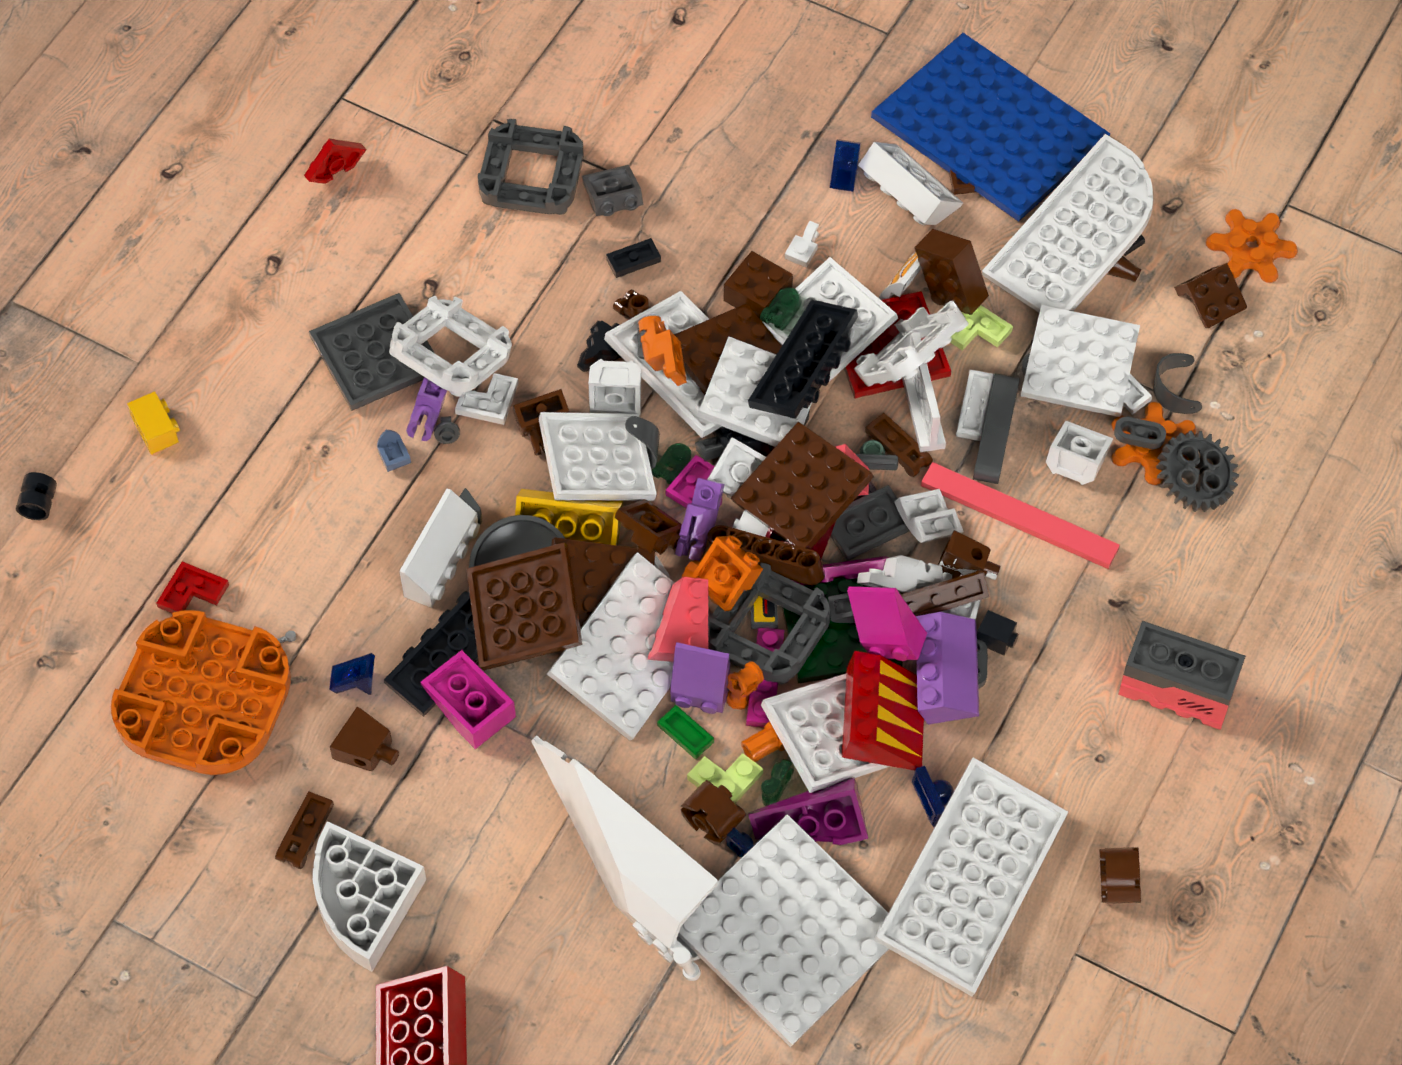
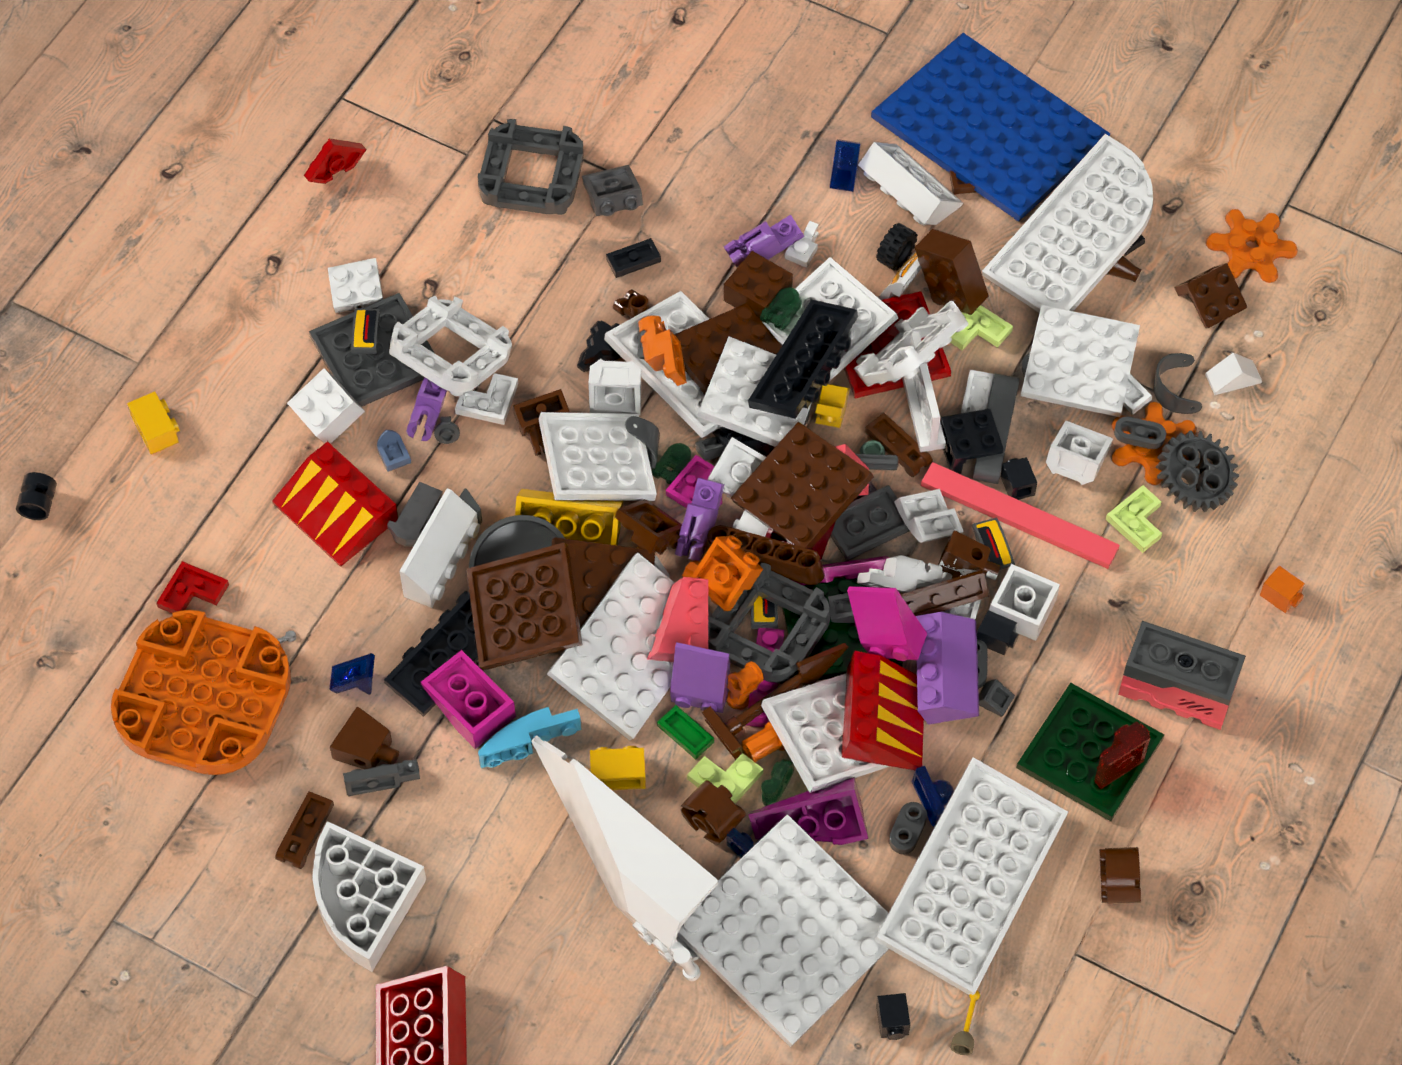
none -> red slope [272,441,398,567]
none -> white brick [287,369,365,444]
none -> white plate [328,258,383,313]
none -> dark grey hinge [343,760,420,796]
none -> slope [351,309,380,354]
none -> flat silver piece [387,482,443,547]
none -> medium azure slope [478,707,581,768]
none -> yellow piece [590,746,646,790]
none -> reddish brown piece [702,643,848,761]
none -> medium lavender plate [724,215,805,268]
none -> yellow brick [815,384,850,428]
none -> black tyre [876,223,918,271]
none -> black brick [876,993,910,1040]
none -> dark grey plate [889,802,927,854]
none -> black bracket [940,409,1004,474]
none -> dark tan hinge [950,990,980,1055]
none -> slope [972,517,1015,569]
none -> dark grey slope [979,679,1015,717]
none -> white brick [989,564,1060,641]
none -> black brick [1000,457,1037,500]
none -> dark green plate [1016,682,1165,821]
none -> clear red plate [1094,721,1151,789]
none -> yellowish green plate [1106,485,1162,553]
none -> white slope [1205,353,1262,395]
none -> orange brick [1260,566,1305,613]

